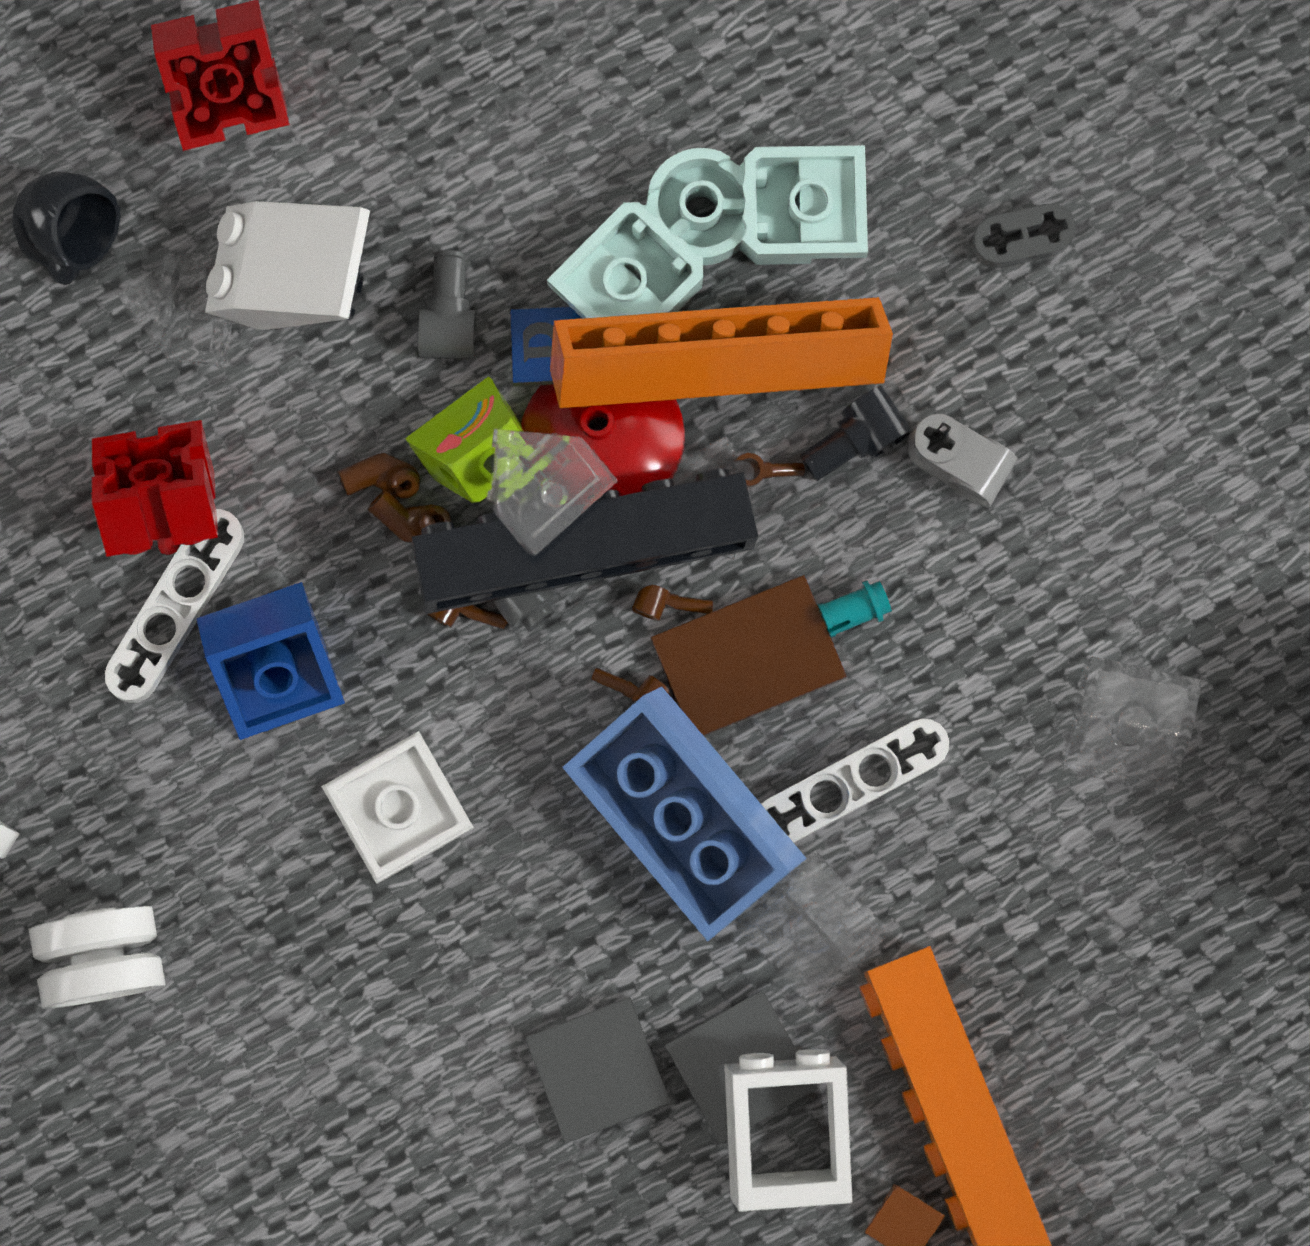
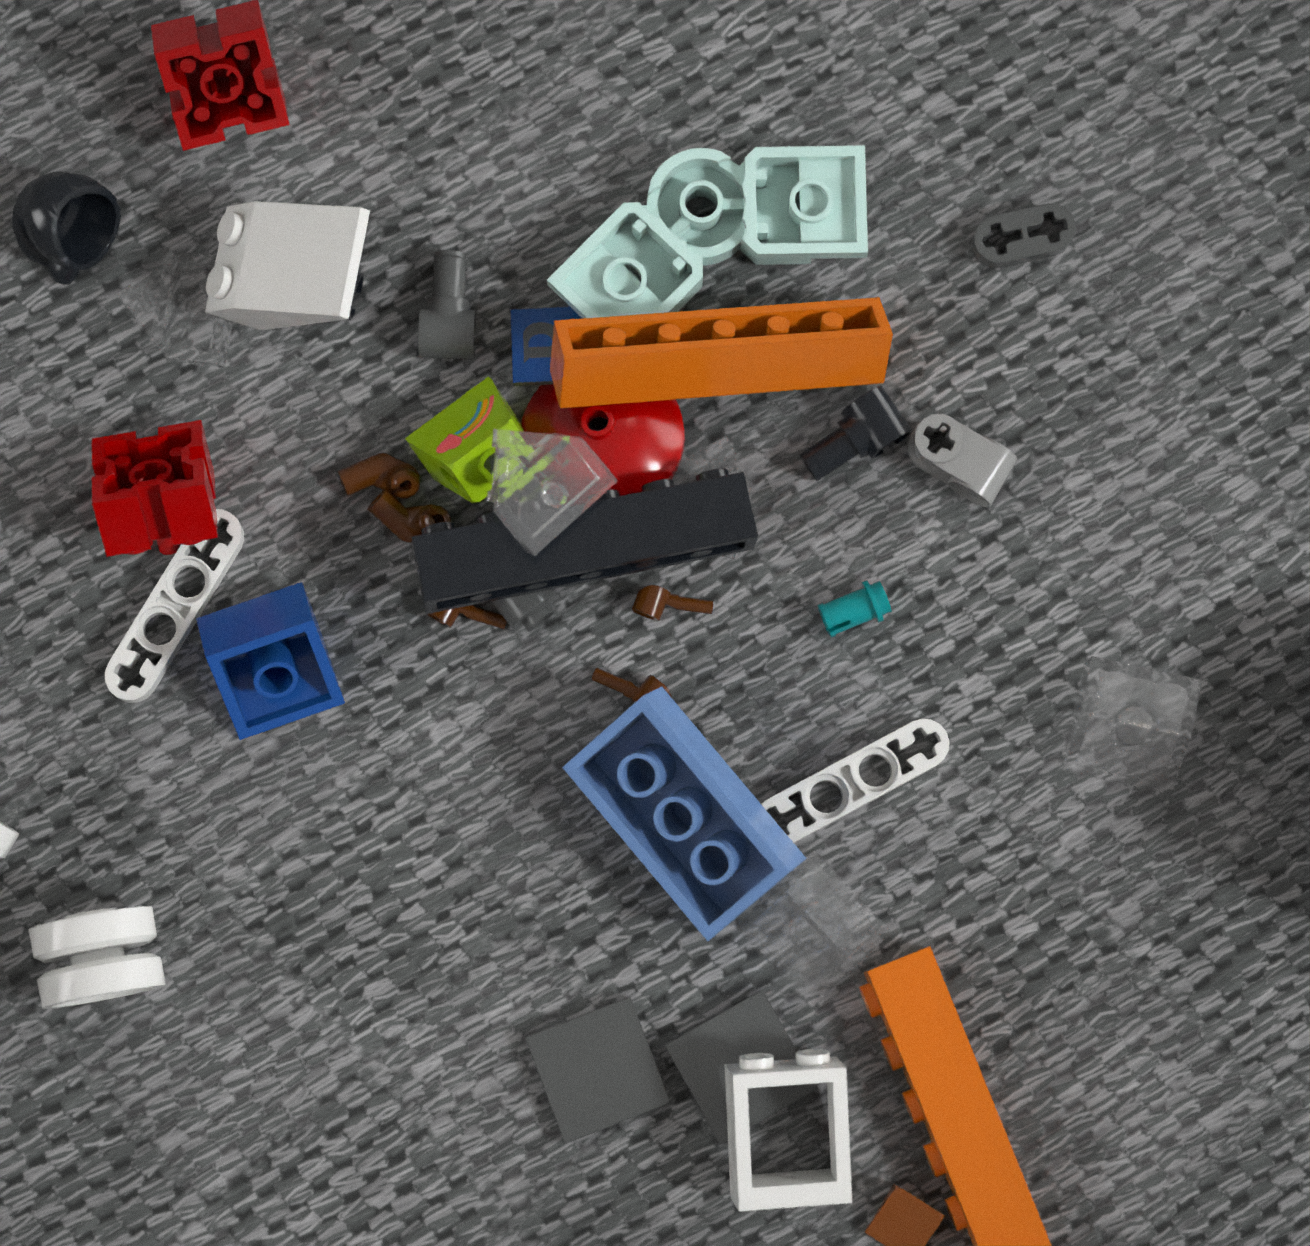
white tile [321,731,474,884] -> none
reddish brown tile [651,575,847,736] -> none
reddish brown hand [732,453,805,488] -> none

